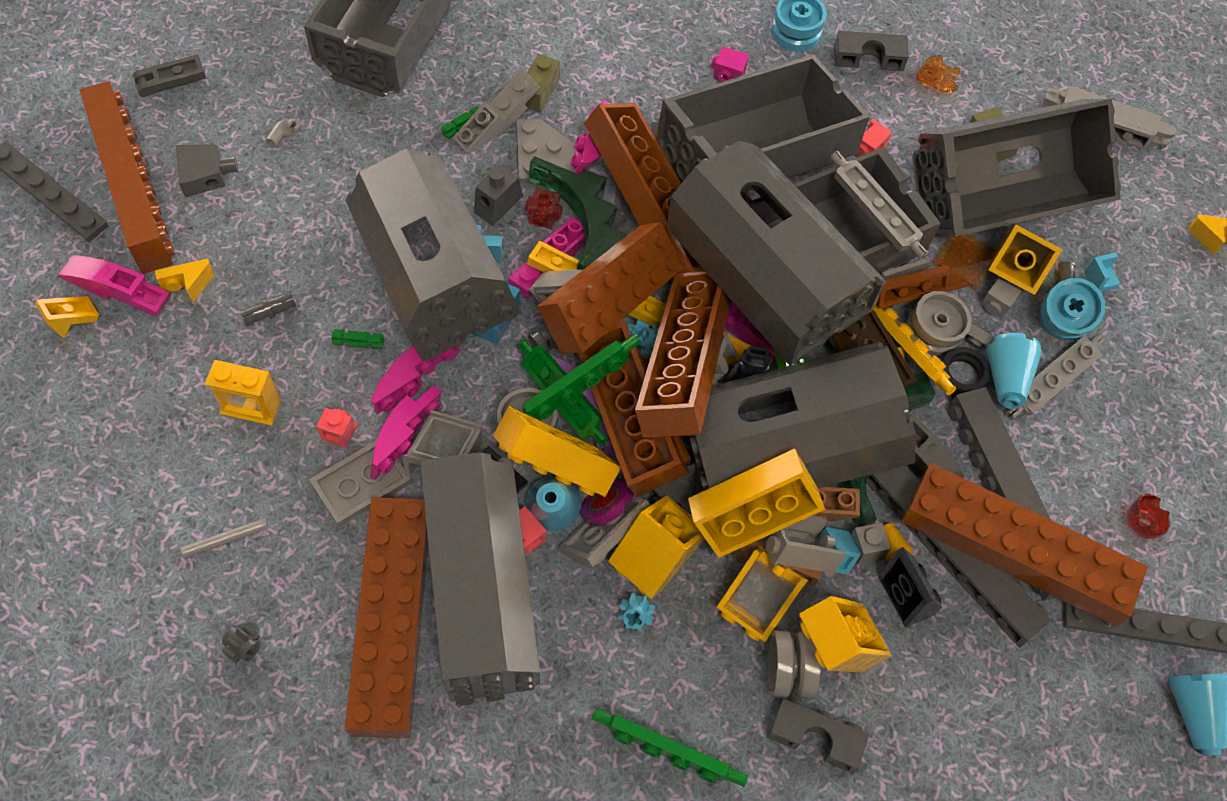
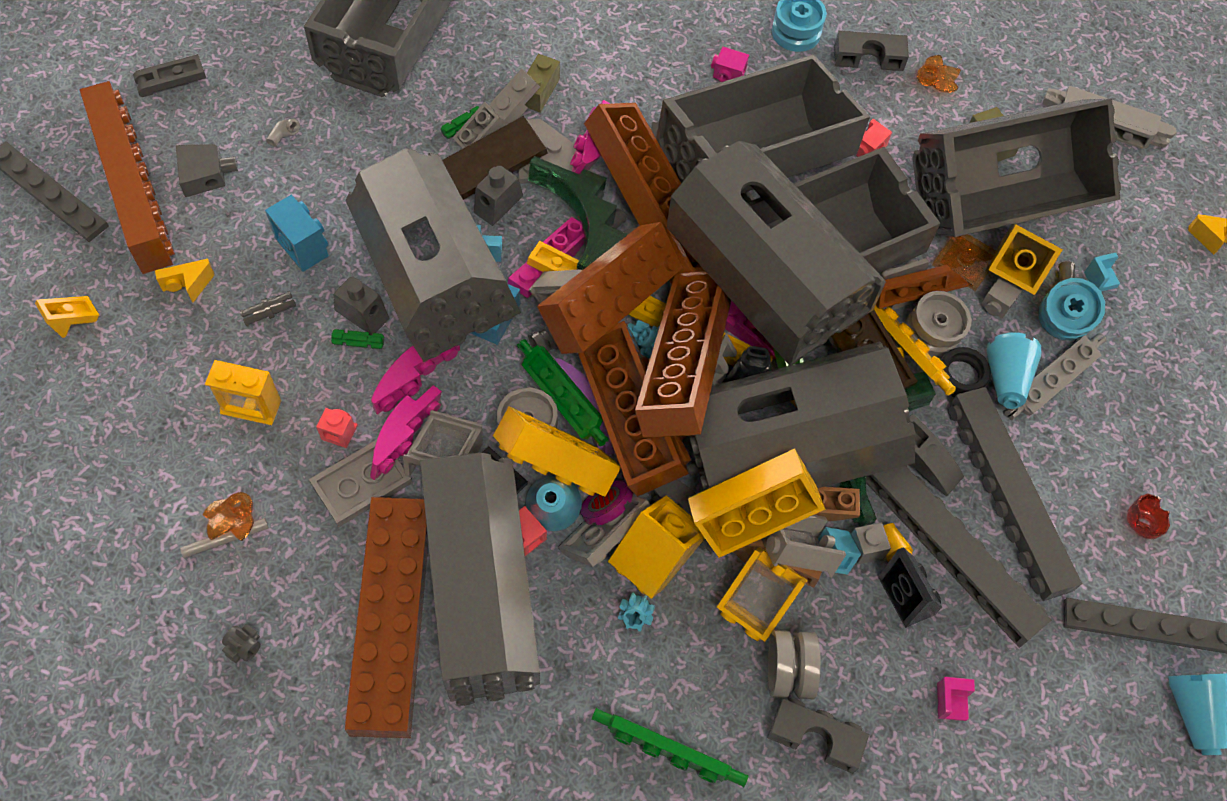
dark pink slope [58,256,170,317] -> none
green plate [521,334,642,421] -> none
clear red brick [525,188,563,230] -> none
yellow brick [799,596,892,673] -> none
light grey plate [830,151,929,260] -> none
dark orange brick [901,463,1148,627] -> none
light grey plate [967,323,994,347] -> none
none -> clear orange plate [203,492,254,541]
none -> dark azure brick [265,194,329,272]
none -> dark grey torso [333,276,390,335]
none -> dark brown tile [442,116,548,200]
none -> dark pink panel [937,677,975,721]

